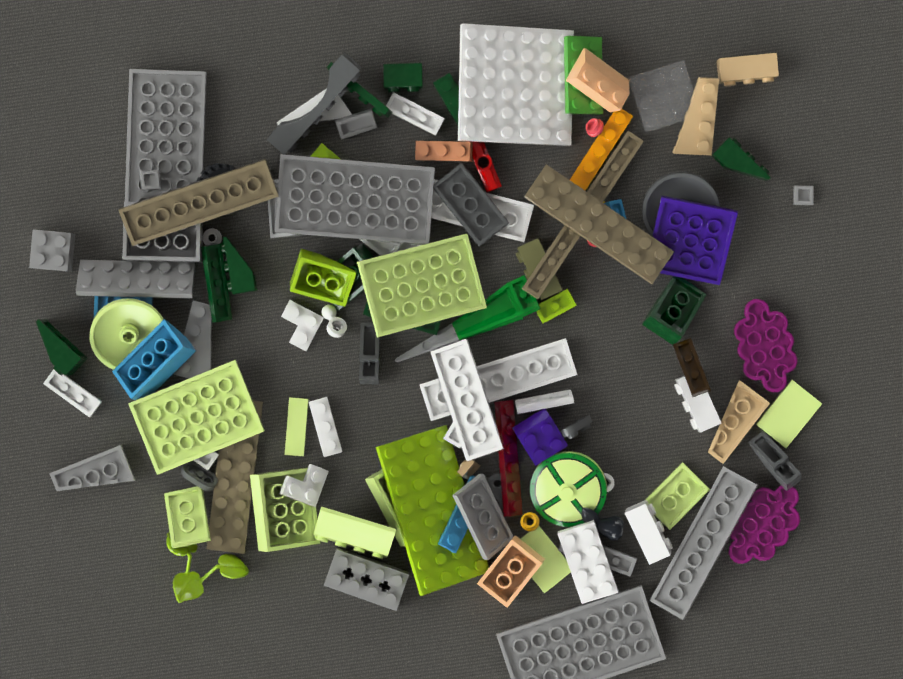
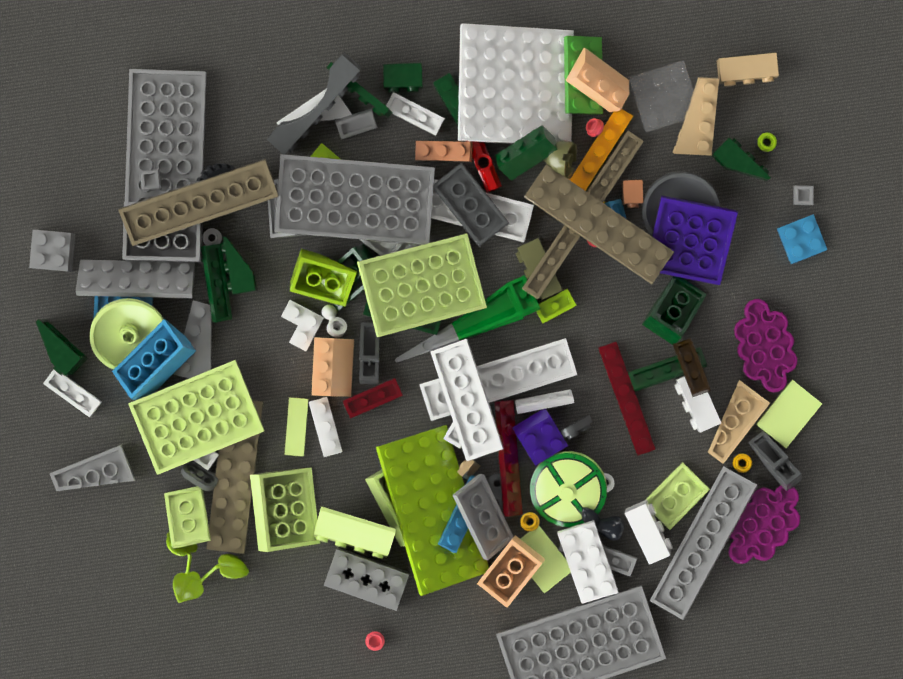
white plate [279,464,329,507] -> none
none -> light nougat slope [312,337,354,397]
none -> dark red plate [343,378,403,419]
none -> coral plate [365,631,385,651]
none -> dark green brick [495,125,558,181]
none -> olive cylinder [544,141,577,179]
none -> dark red plate [598,341,655,456]
none -> nougat brick [622,180,643,208]
none -> dark green plate [628,347,707,392]
none -> yellow plate [733,453,752,473]
none -> lime plate [757,132,777,152]
none -> dark azure plate [777,214,827,264]

